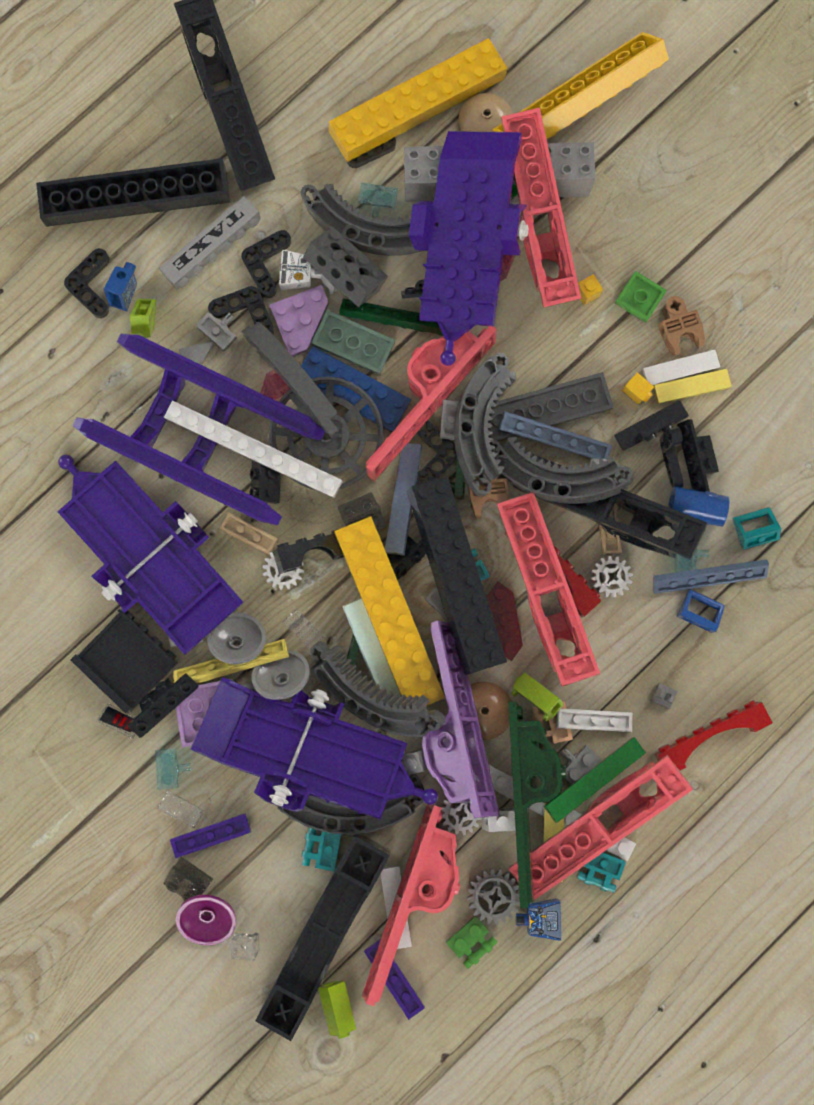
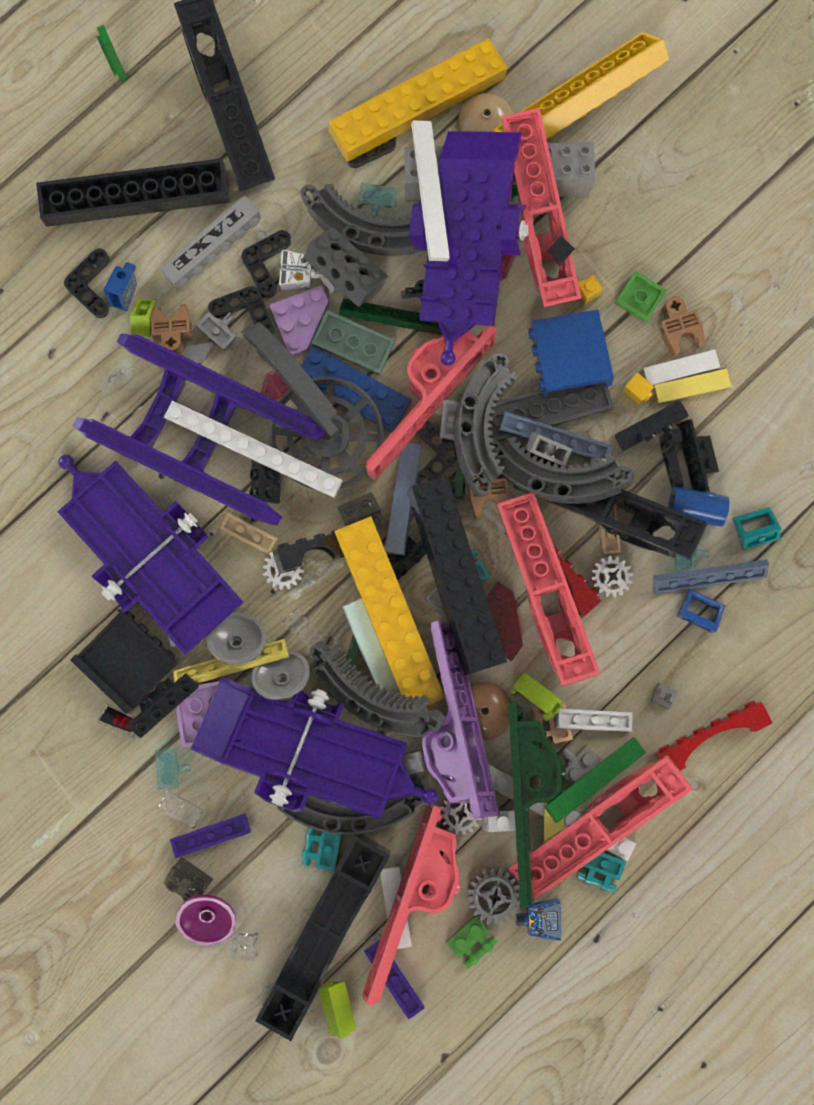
none -> green plate [96,25,127,81]
none -> medium nougat piece [151,304,193,355]
none -> white tile [411,120,450,261]
none -> light grey brick [525,431,572,466]
none -> blue panel [528,310,614,397]
none -> black tile [547,236,575,264]

